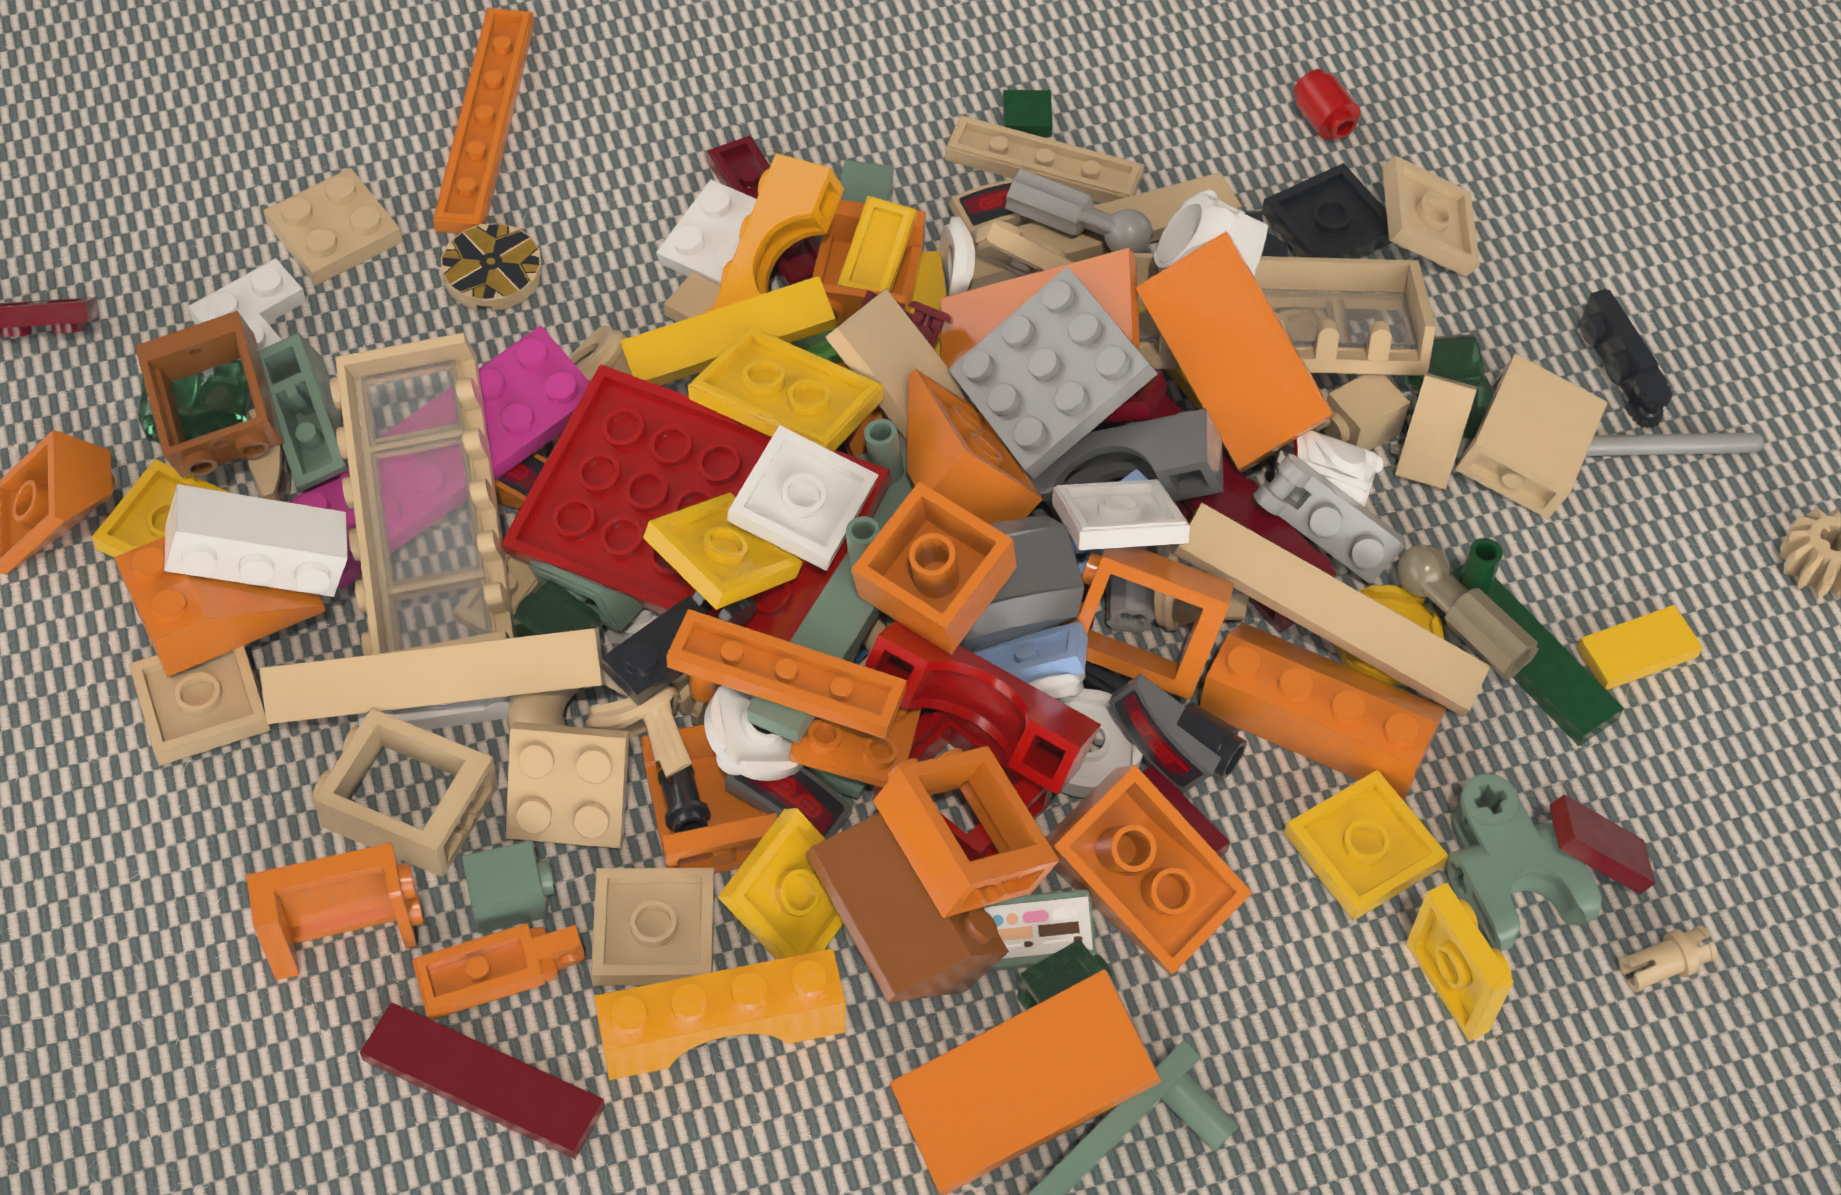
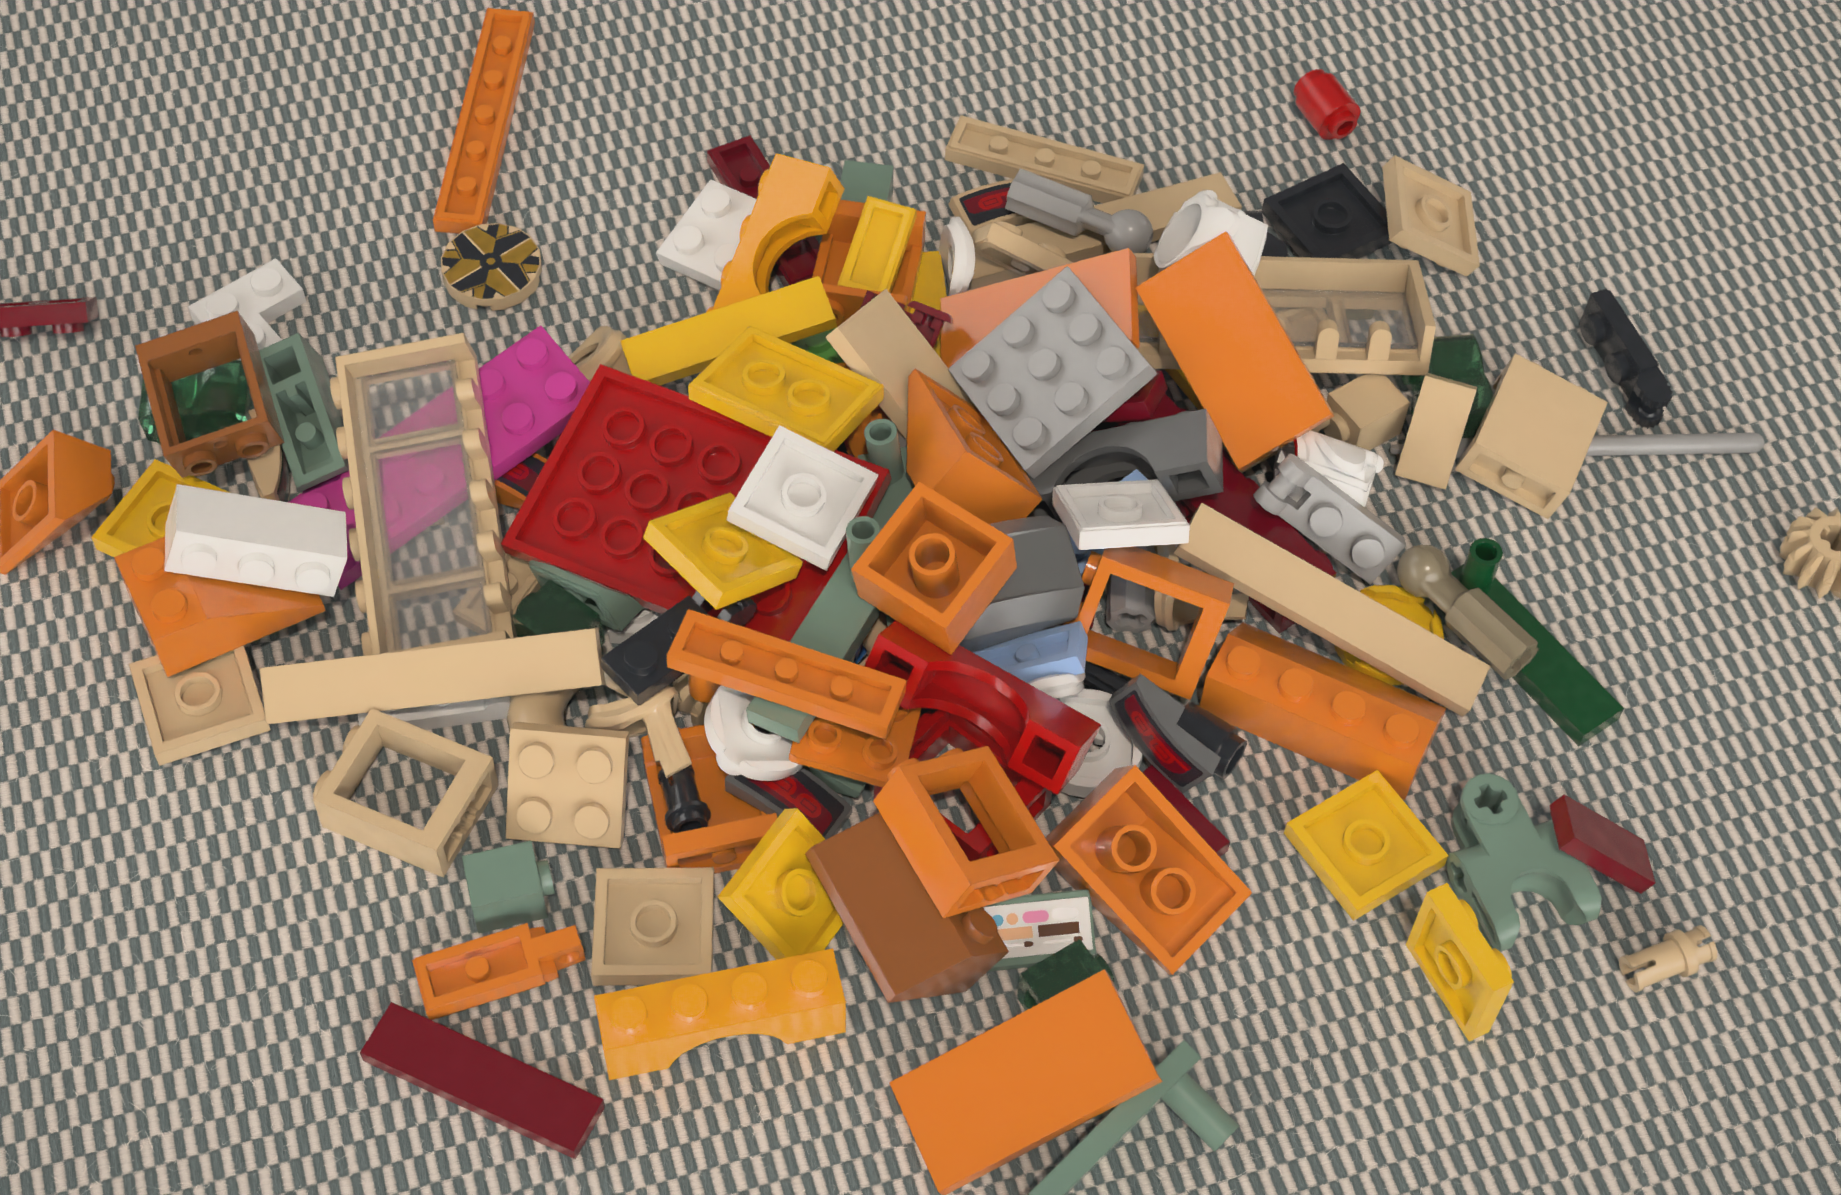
orange panel [246,842,424,981] -> none
tan plate [263,168,403,286] -> none
tan tile [664,272,721,322] -> none
dark green tile [1002,90,1053,137] -> none
yellow tile [1576,604,1703,690] -> none

